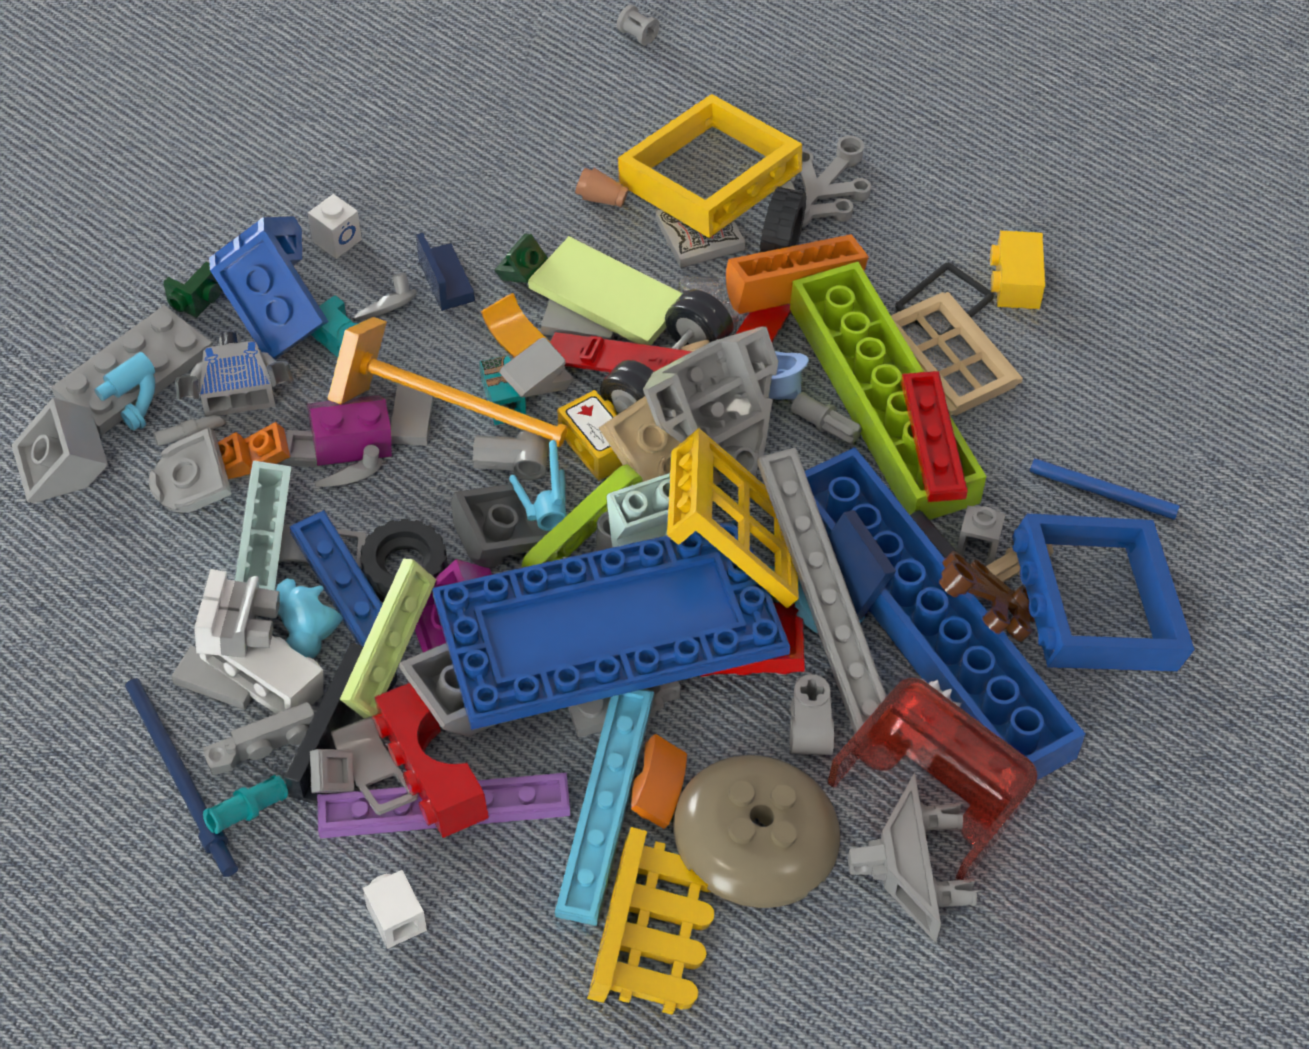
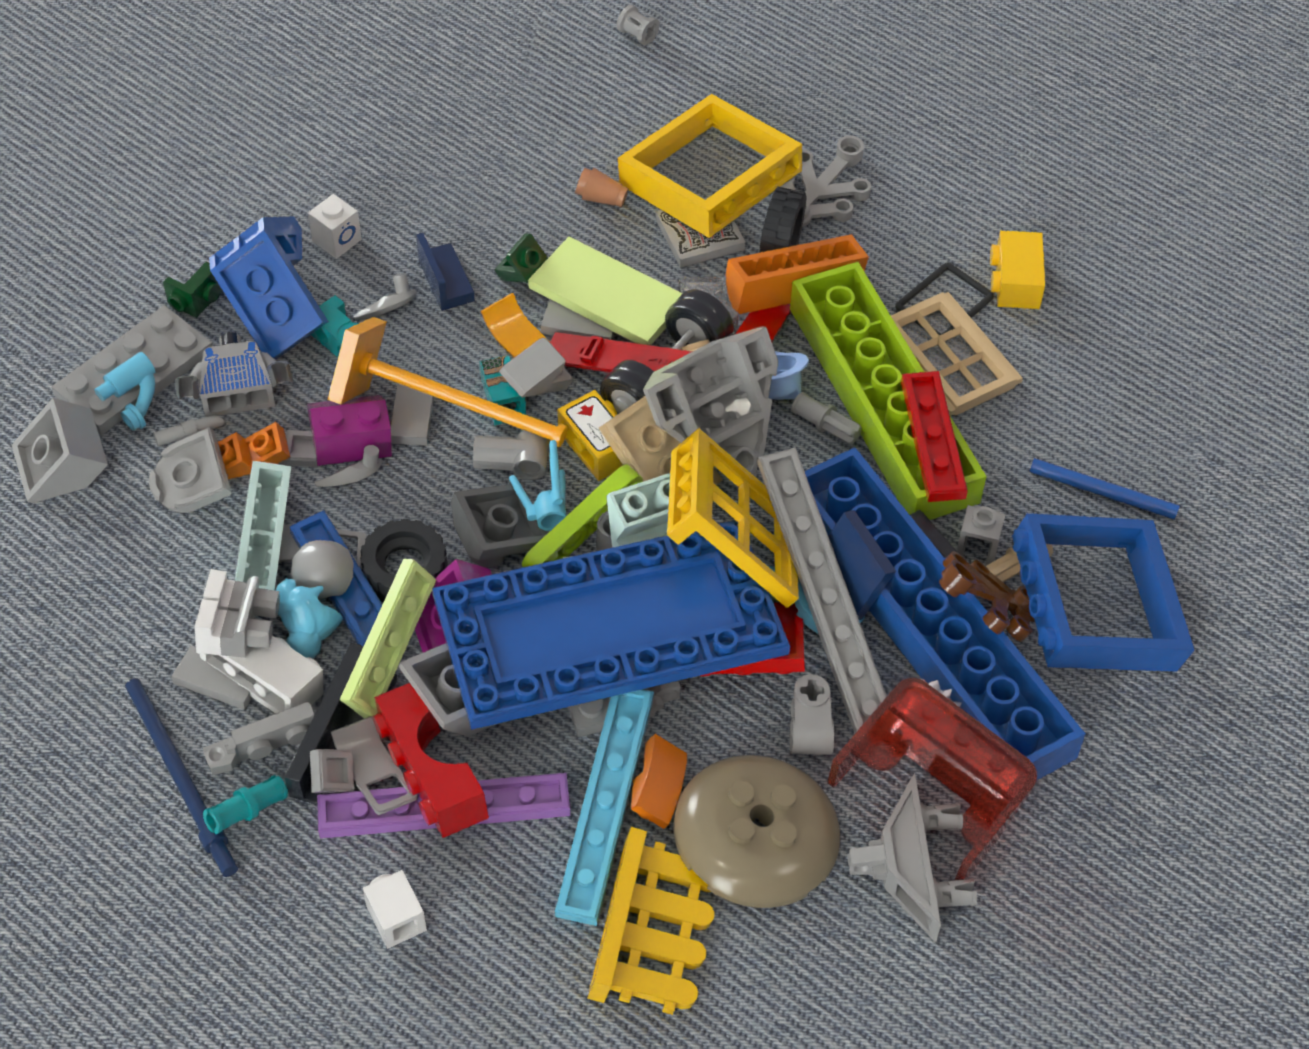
none -> light grey hair [291,540,354,600]

